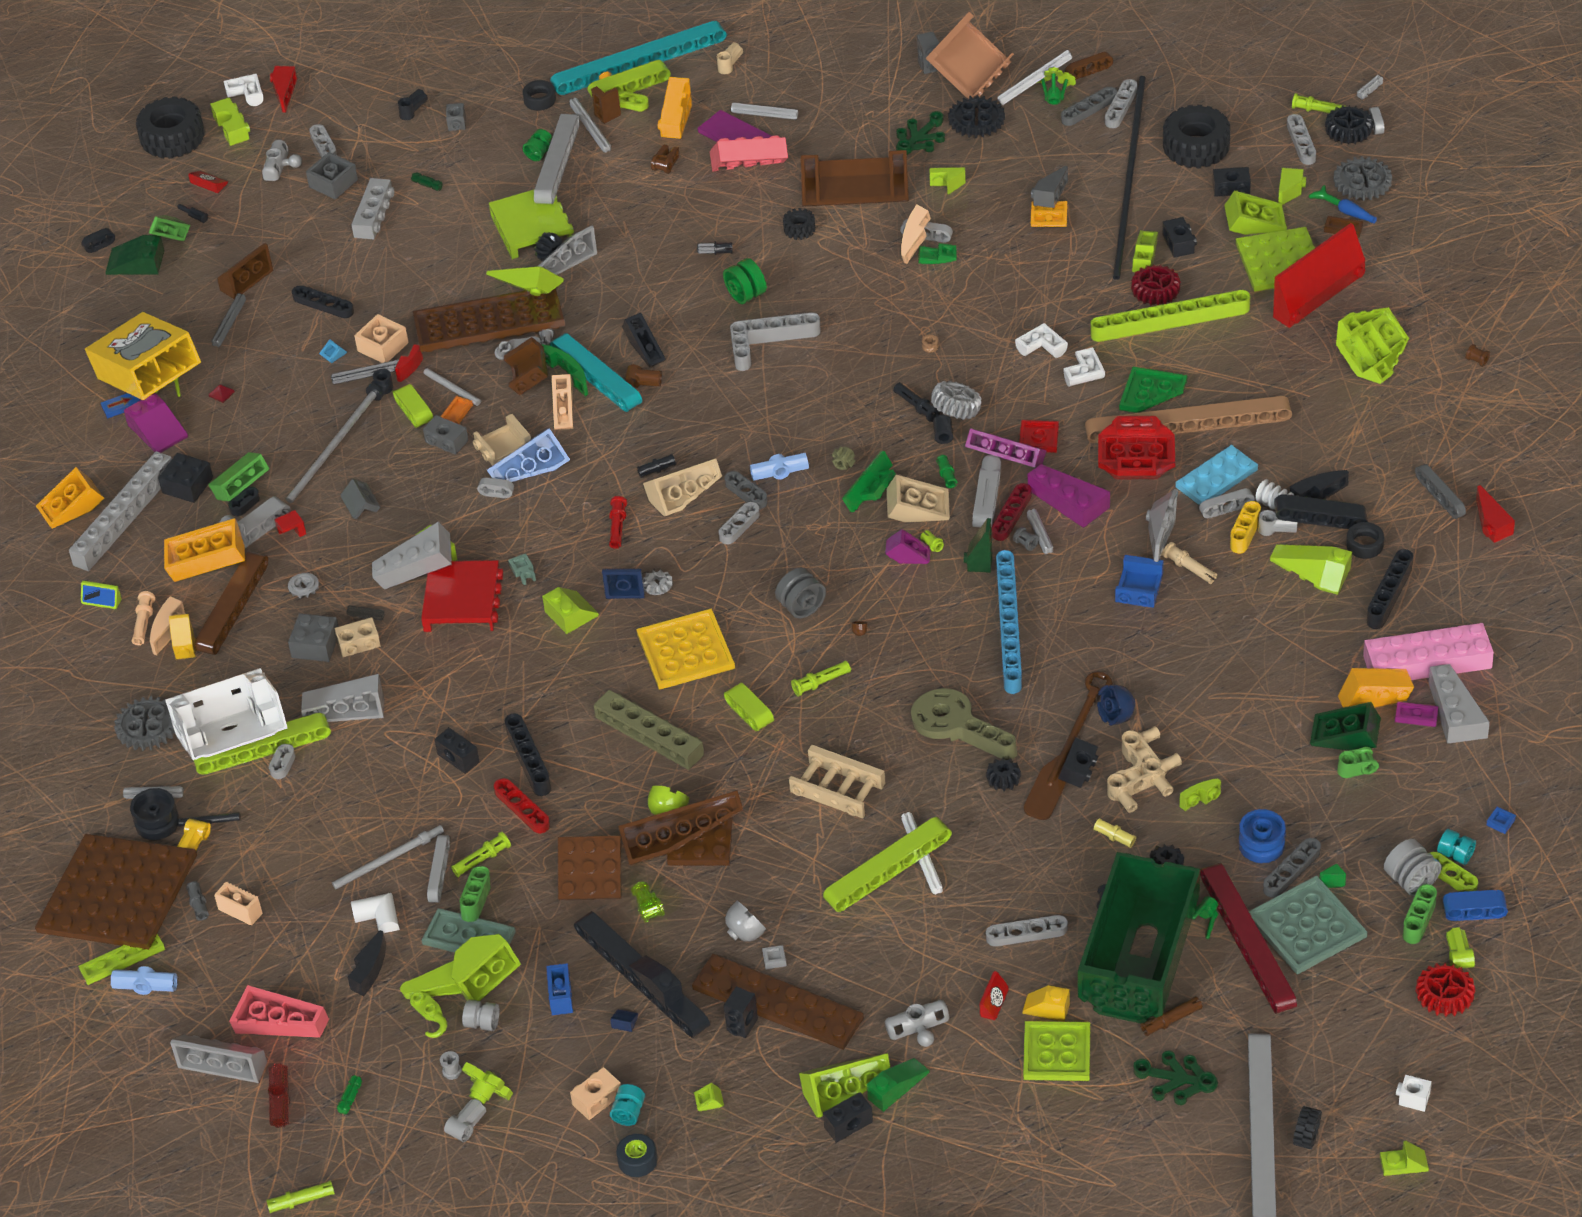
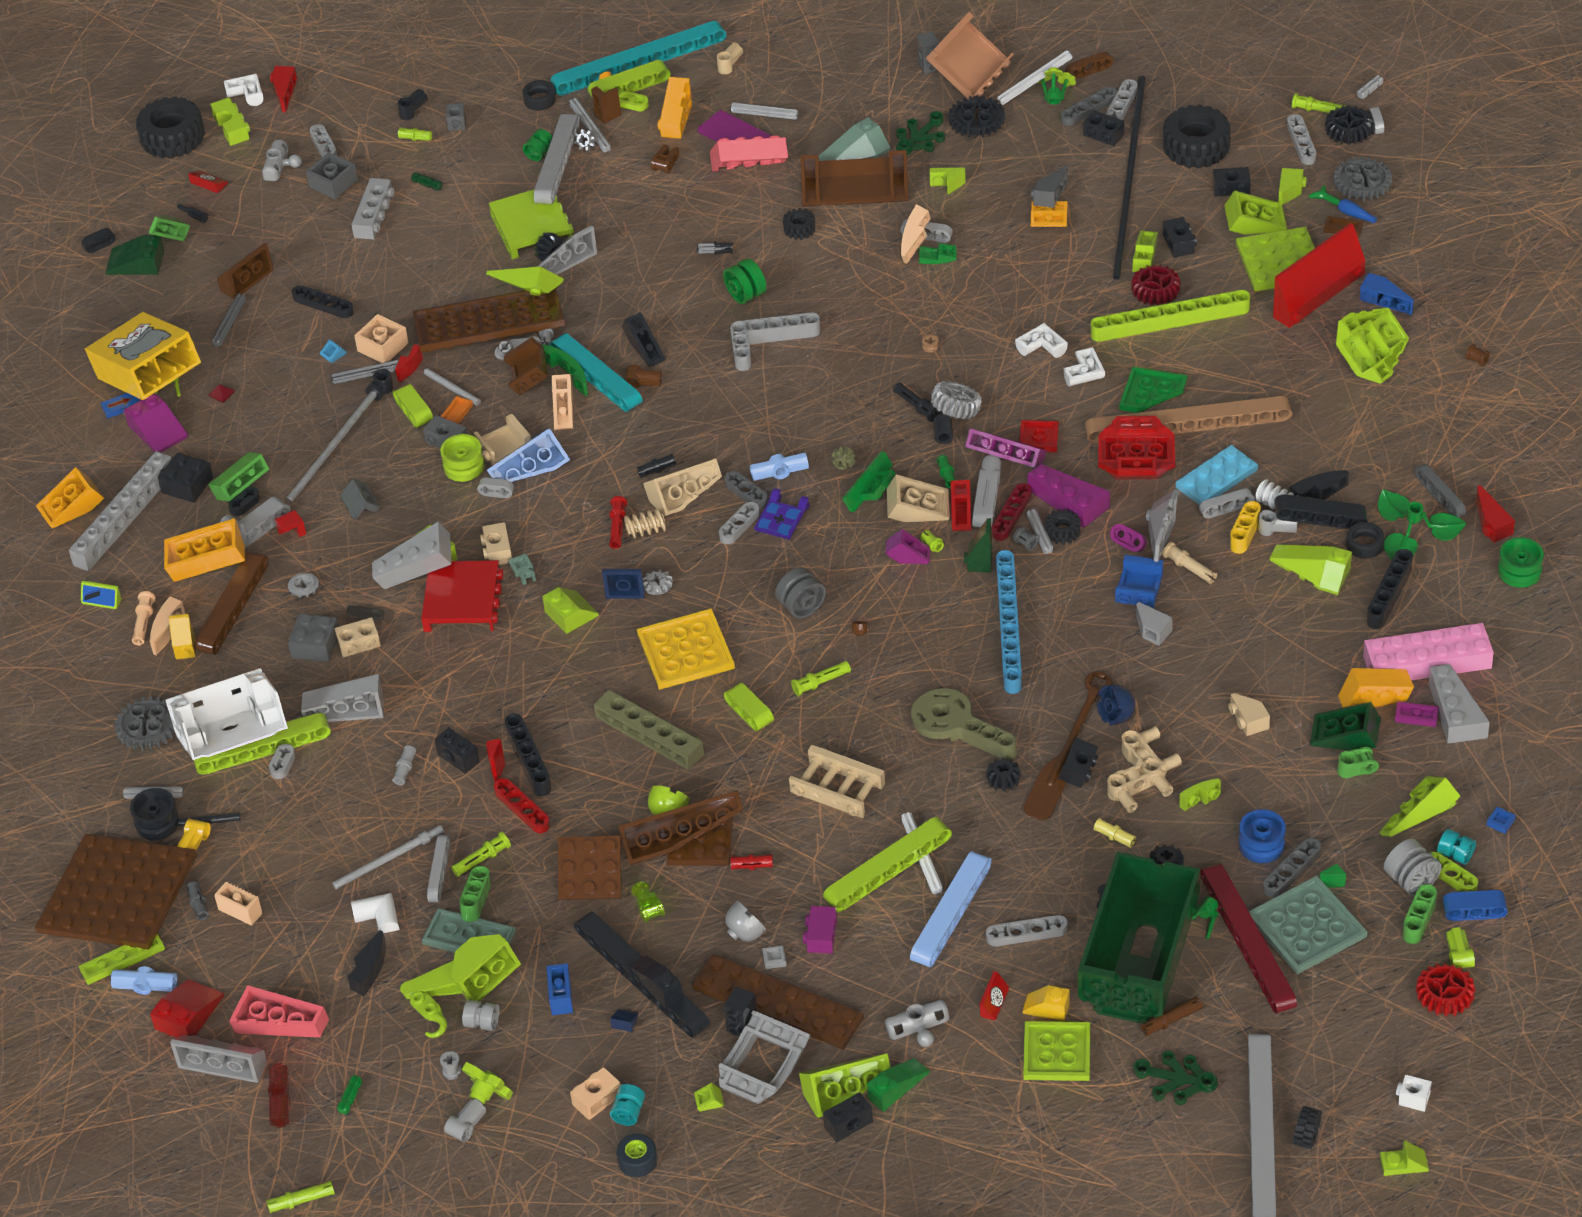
none -> red slope [150,979,224,1037]
none -> light grey pin [392,745,416,785]
none -> lime axle [398,127,432,141]
none -> lime wheel [440,434,485,482]
none -> tan brick [480,522,512,565]
none -> red slope [486,739,505,782]
none -> light grey gear [574,129,597,151]
none -> tan piece [624,509,666,539]
none -> light grey wedge [718,1010,810,1104]
none -> red pin [730,854,773,871]
none -> dark purple flag [754,488,810,540]
none -> magenta brick [803,906,837,954]
none -> sand green wedge [818,117,891,161]
none -> light blue beam [910,851,992,967]
none -> red slope [951,480,971,531]
none -> black tyre [1045,509,1080,545]
none -> black brick [1083,110,1124,146]
none -> magenta plate [1110,524,1147,552]
none -> light grey slope [1136,602,1173,646]
none -> tan slope [1228,693,1270,736]
none -> blue slope [1360,273,1414,315]
none -> green plant [1378,489,1466,560]
none -> lime wedge [1379,776,1460,837]
none -> green wheel [1498,537,1544,588]

